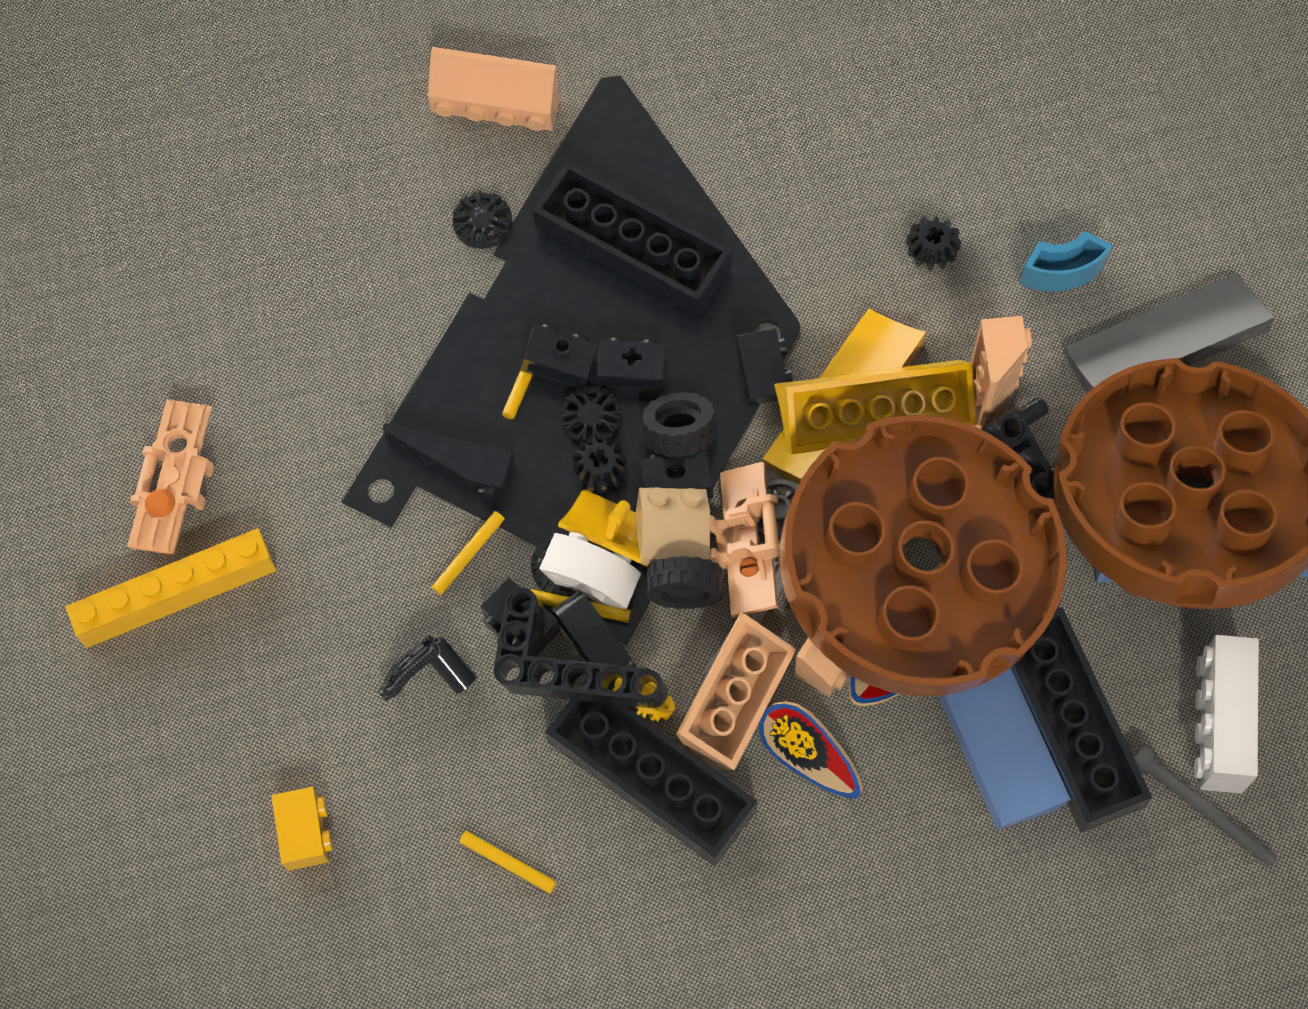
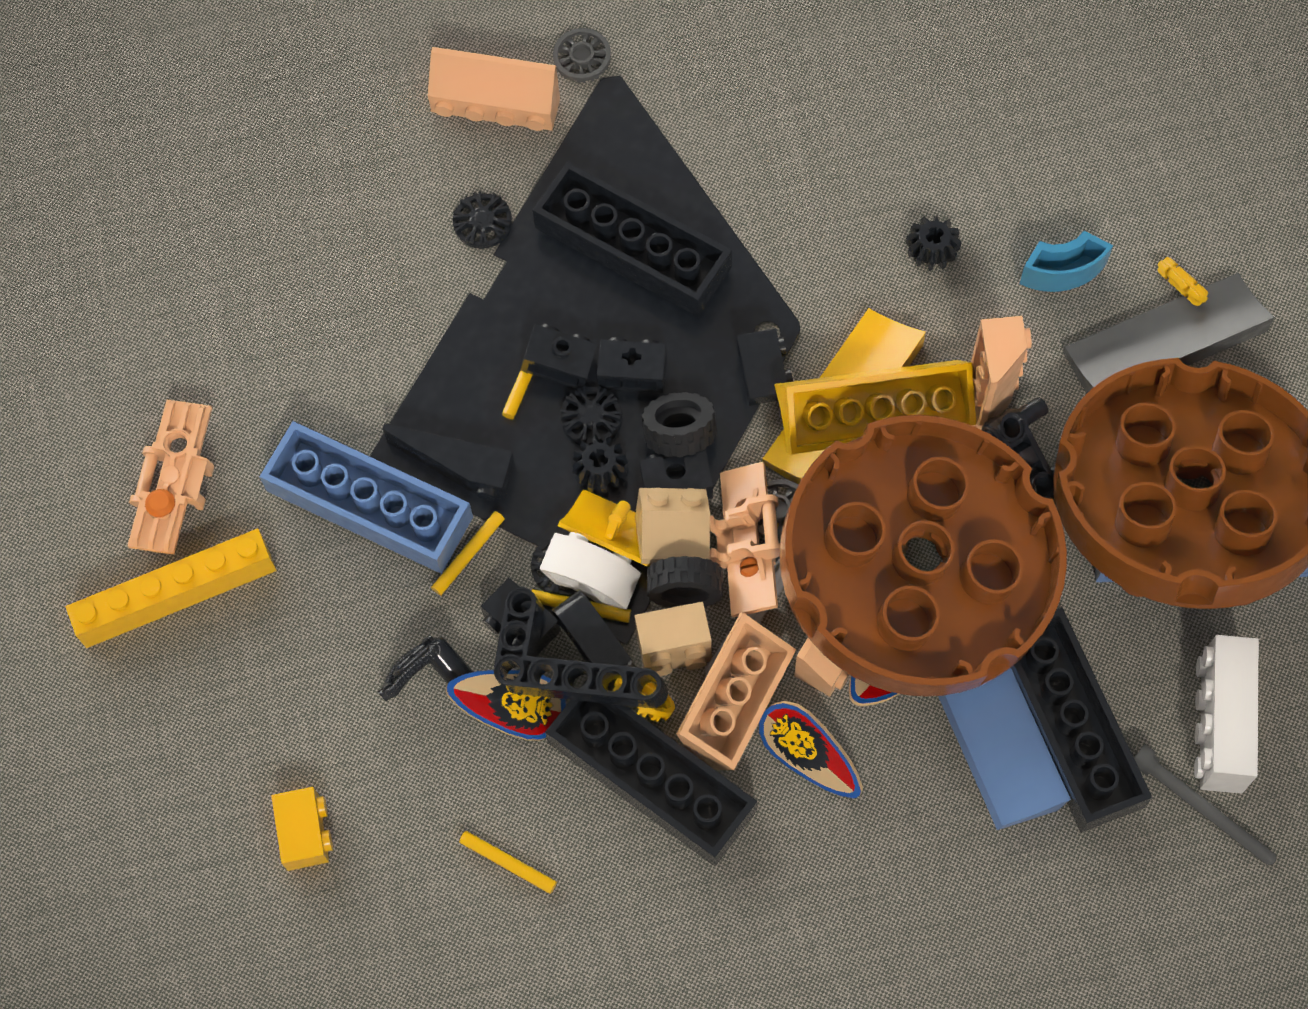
none -> medium blue brick [259,421,473,574]
none -> shield [446,670,566,741]
none -> dark grey wheel [553,28,611,84]
none -> tan brick [634,602,712,676]
none -> yellow axle [1157,257,1208,306]

